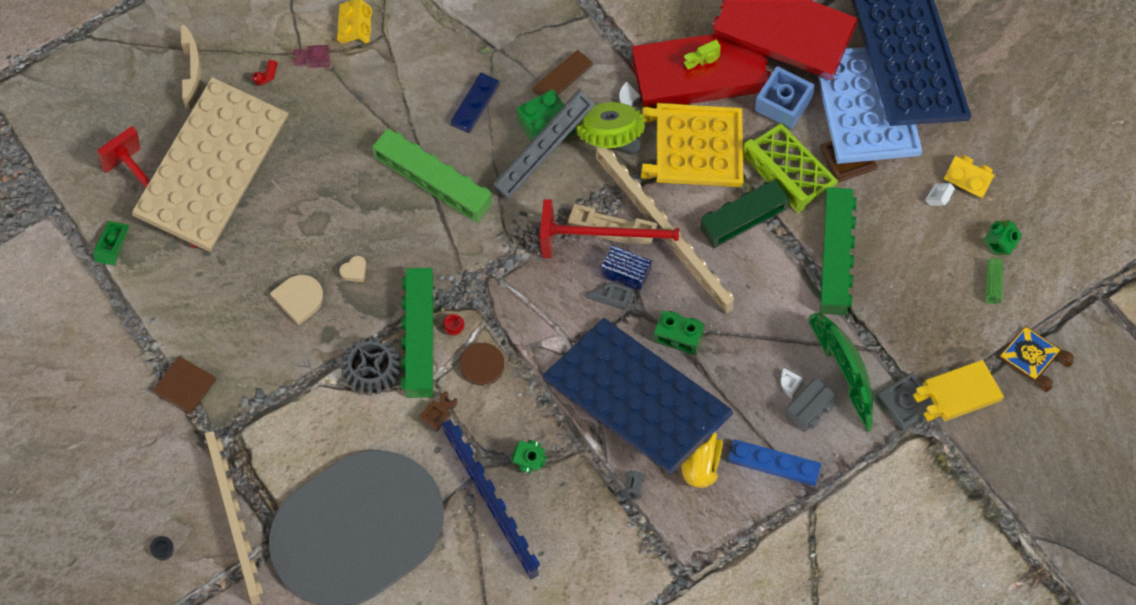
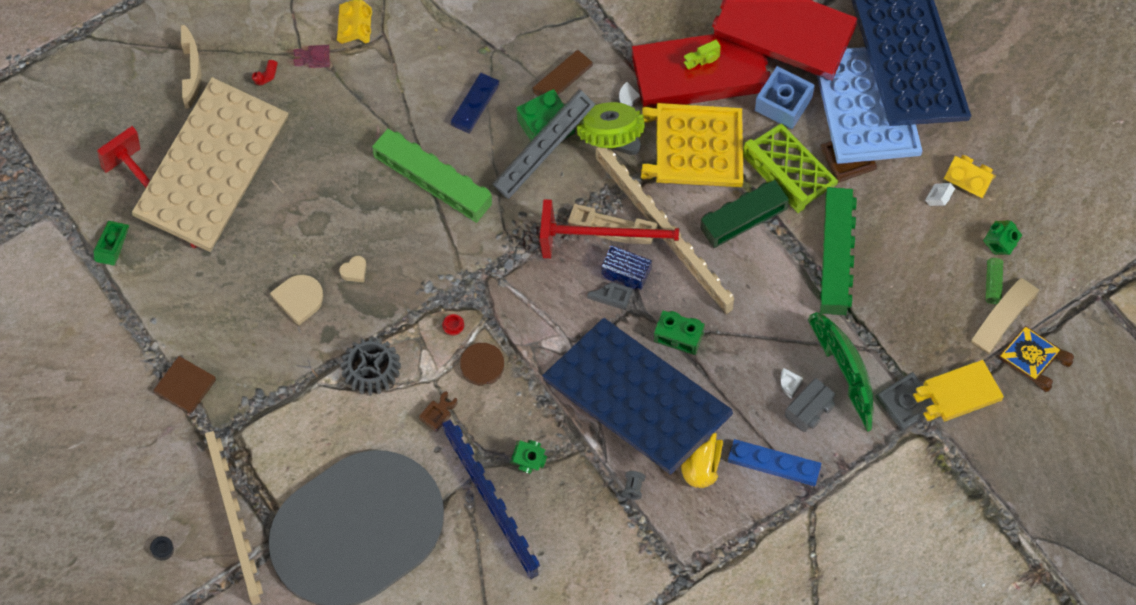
green brick [401,268,434,398] -> none
none -> tan slope [971,278,1040,354]

